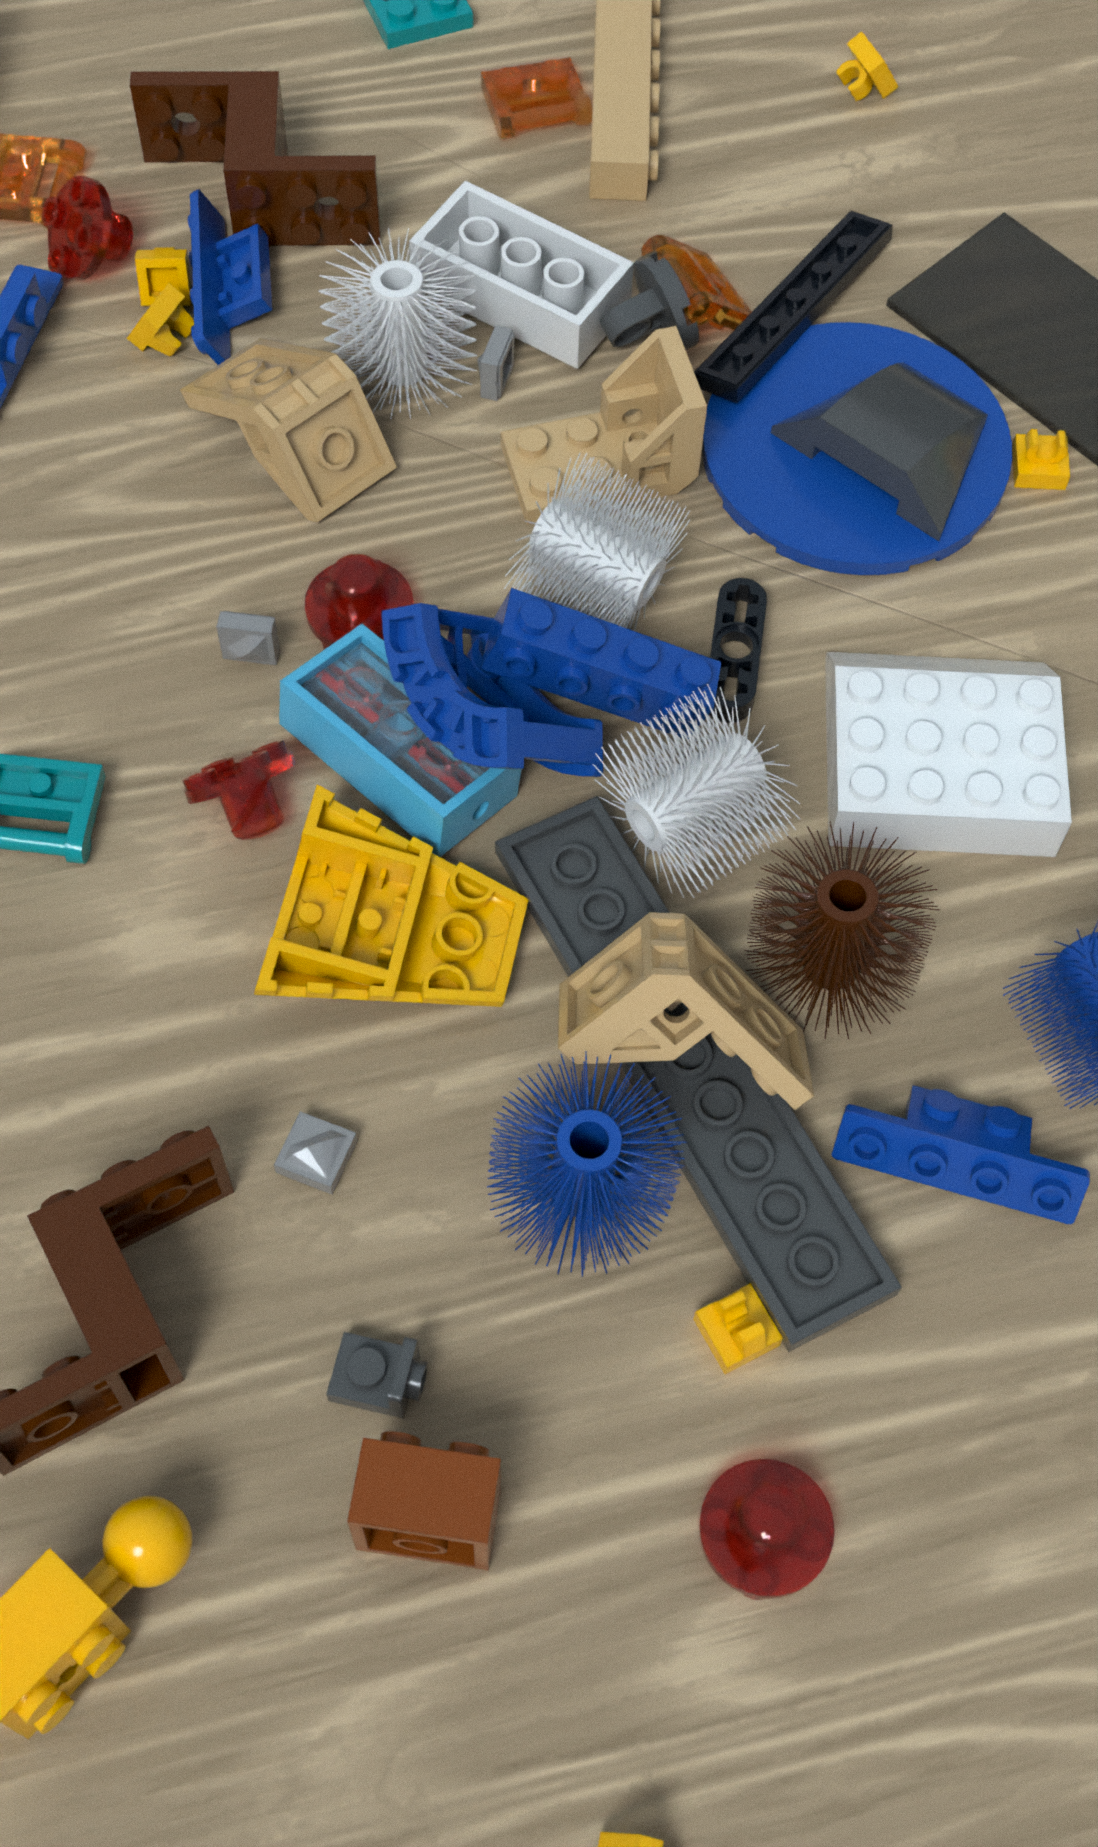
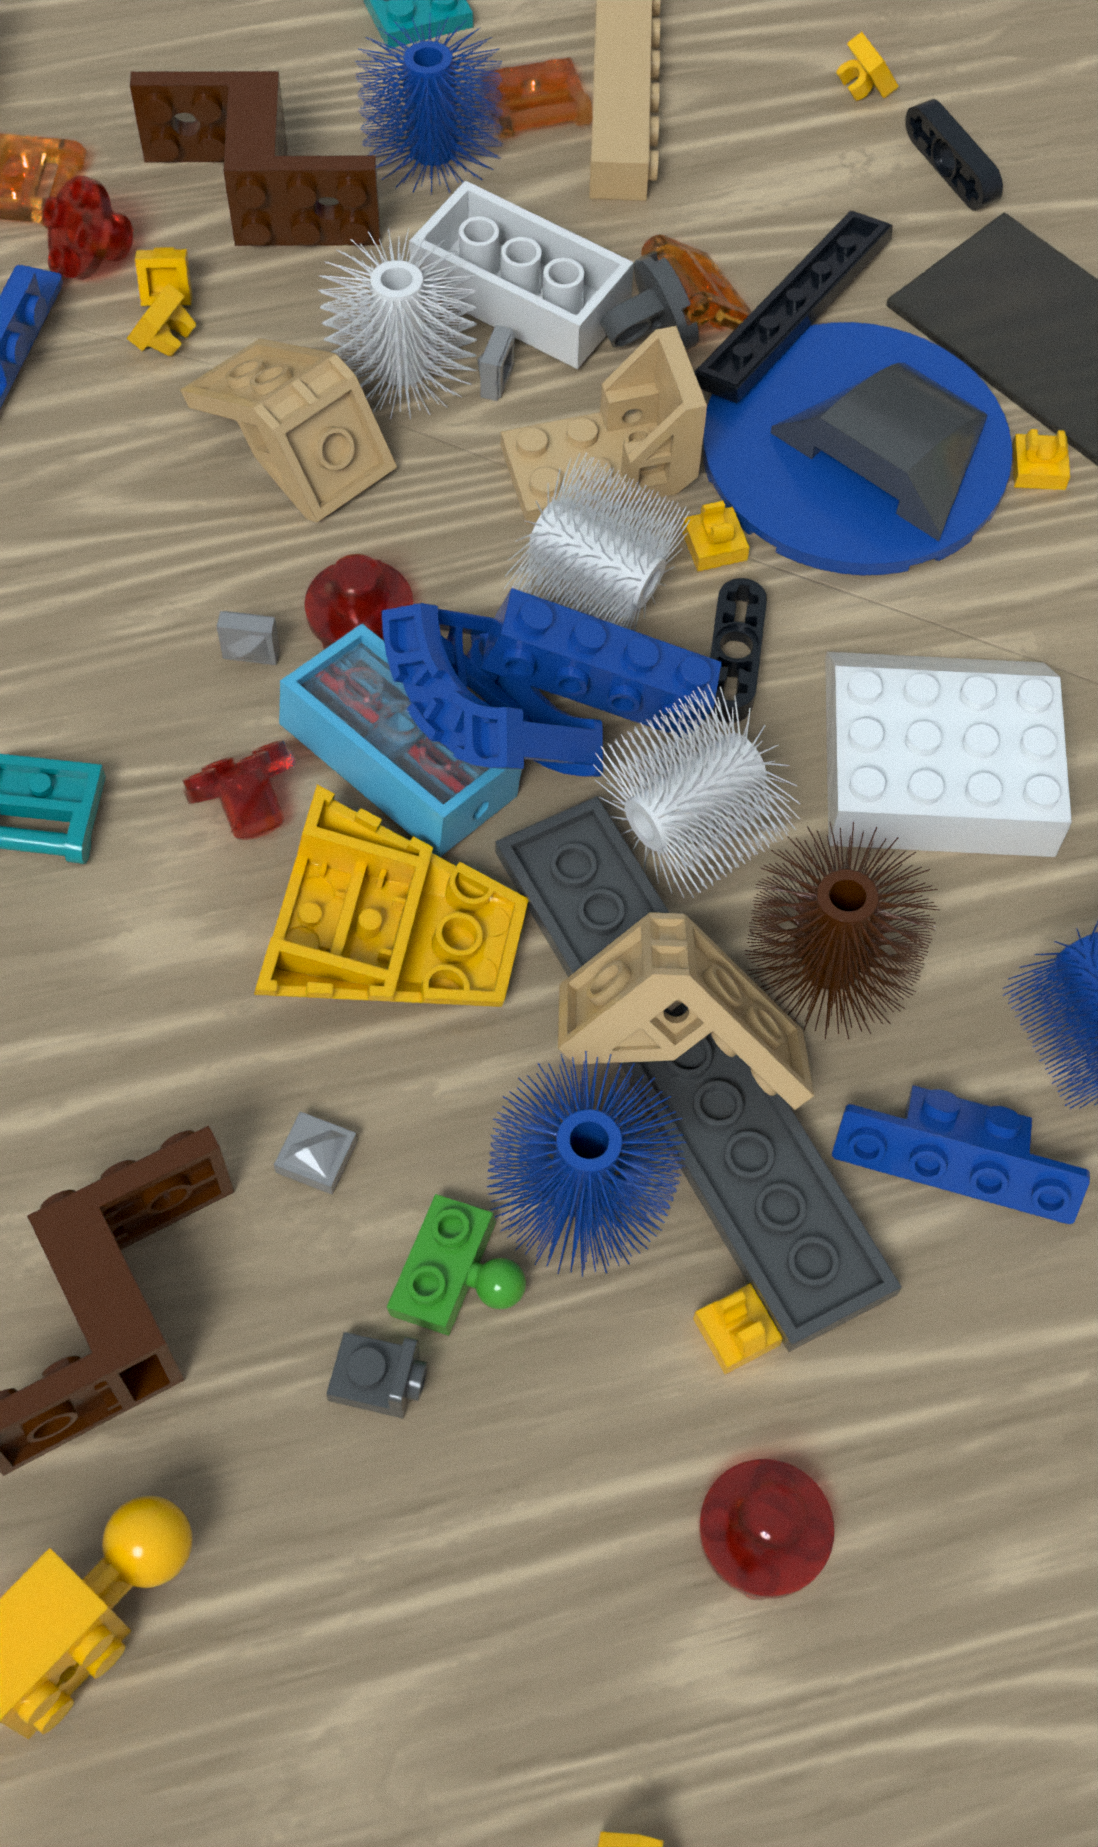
blue bracket [187,189,272,365] -> none
dark orange brick [347,1431,501,1571] -> none
none -> blue piece [355,14,504,195]
none -> bright green plate [386,1194,526,1336]
none -> yellow tile [681,501,750,572]
none -> black beam [905,99,1003,210]

